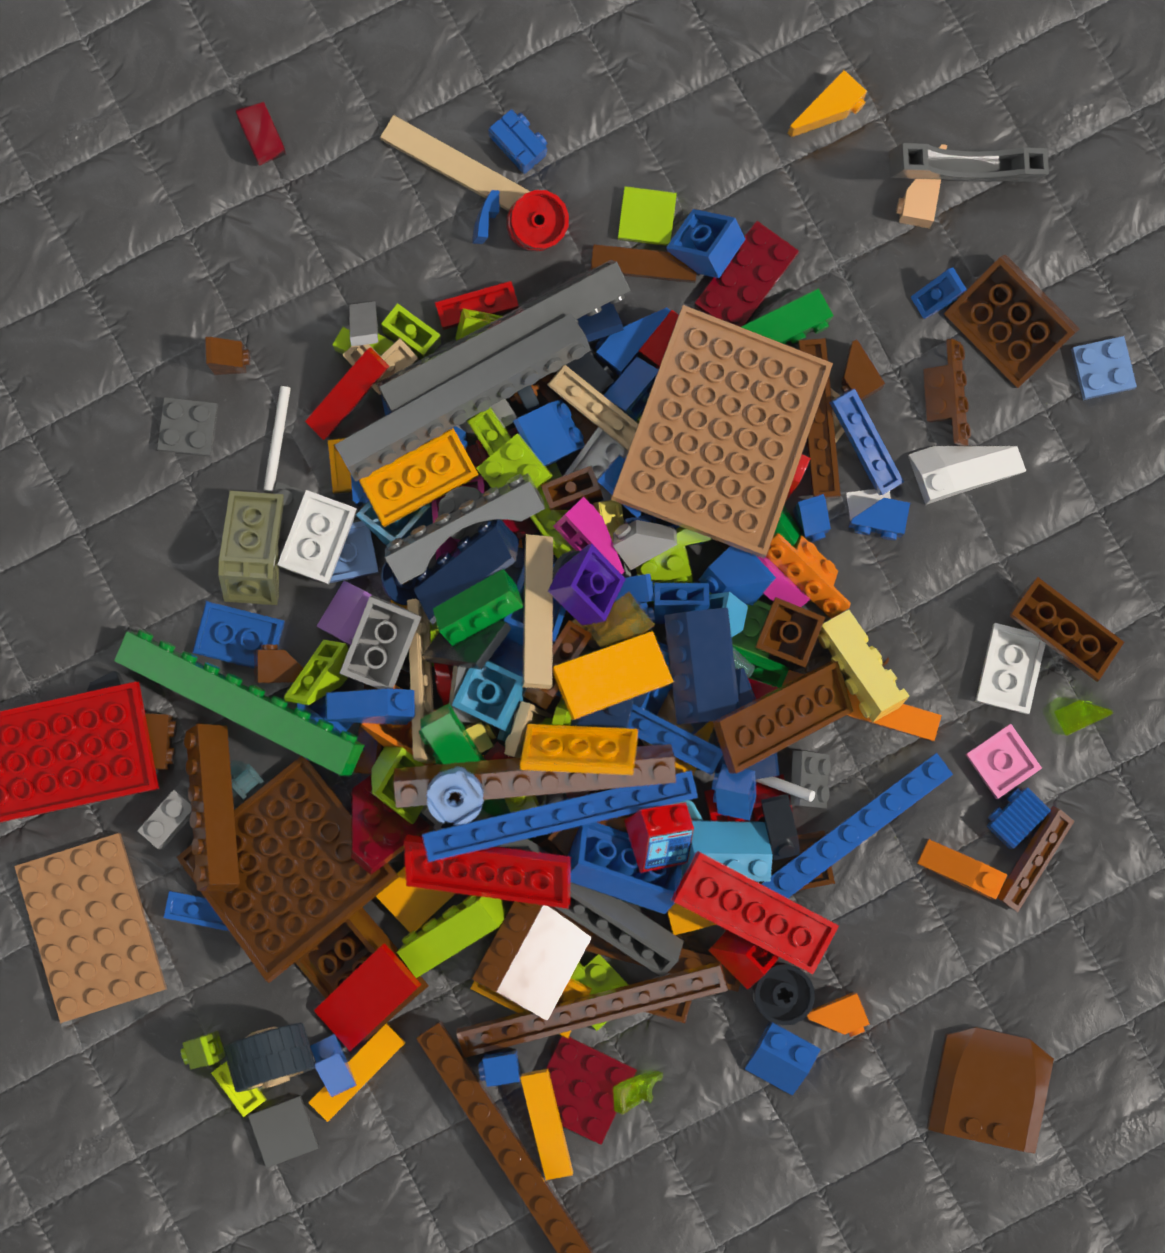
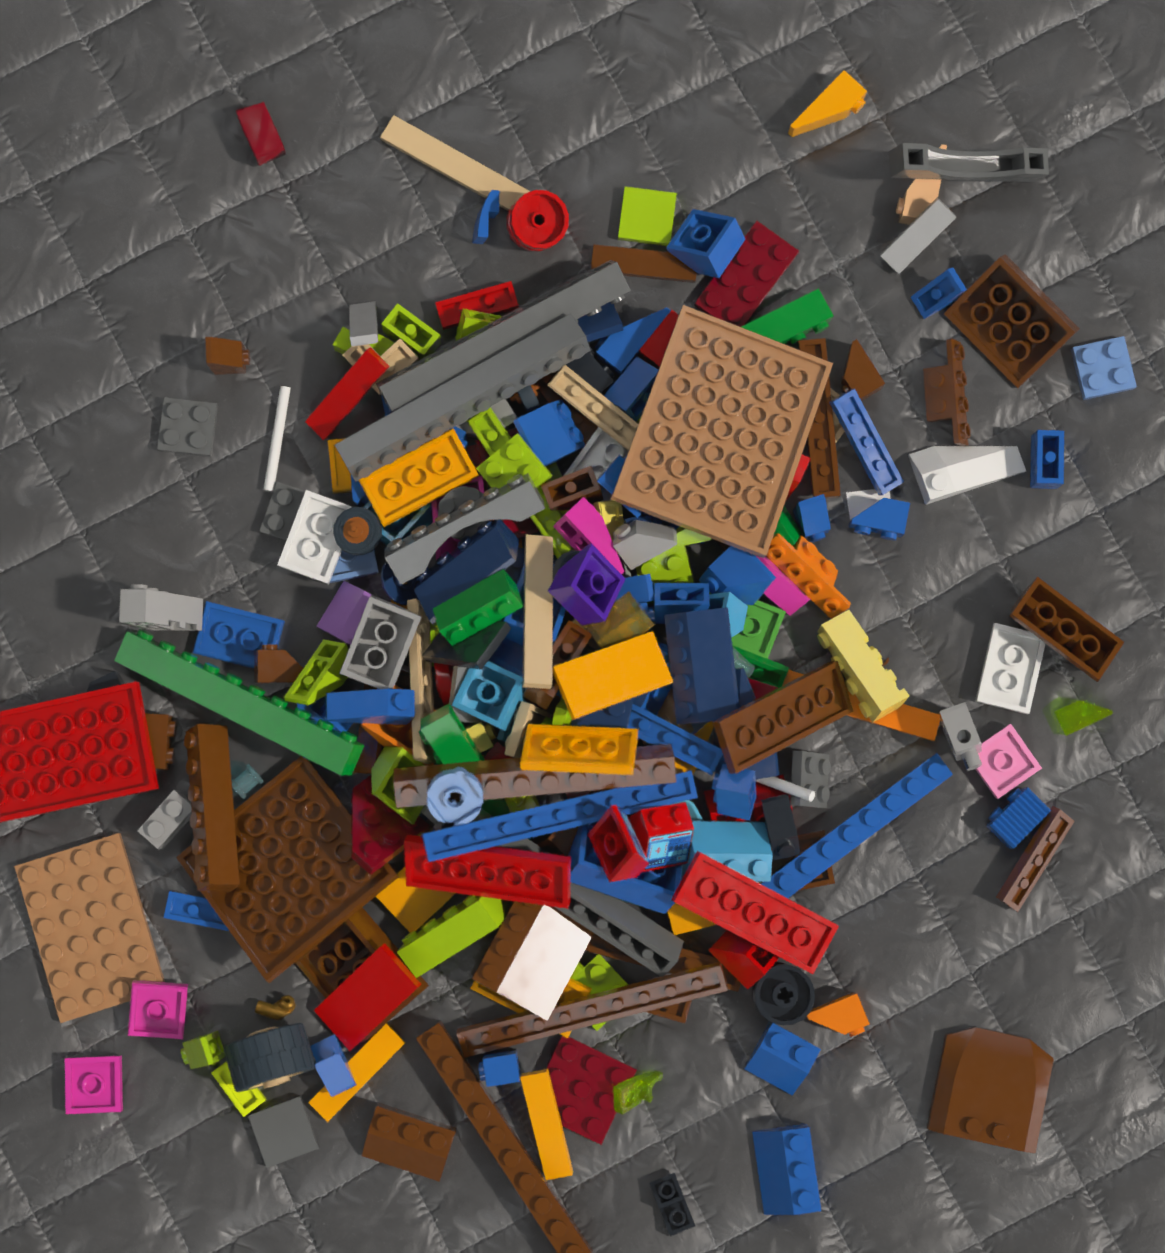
olive bracket [218,491,284,605] -> none
blue brick [488,110,548,174] -> none
reddish brown slope [755,597,825,667] -> none
orange slope [917,839,1007,899] -> none
none -> dark pink plate [65,1055,123,1114]
none -> light grey wedge [119,584,203,631]
none -> dark pink tile [128,980,188,1039]
none -> pearl gold arm [255,995,296,1020]
none -> black wheel [333,507,382,555]
none -> reddish brown slope [362,1103,457,1182]
none -> red slope [588,805,649,882]
none -> black slope [649,1173,696,1237]
none -> blue slope [752,1124,821,1215]
none -> light grey tile [880,197,957,274]
none -> light grey torso [939,702,982,771]
none -> blue brick [1030,430,1064,489]

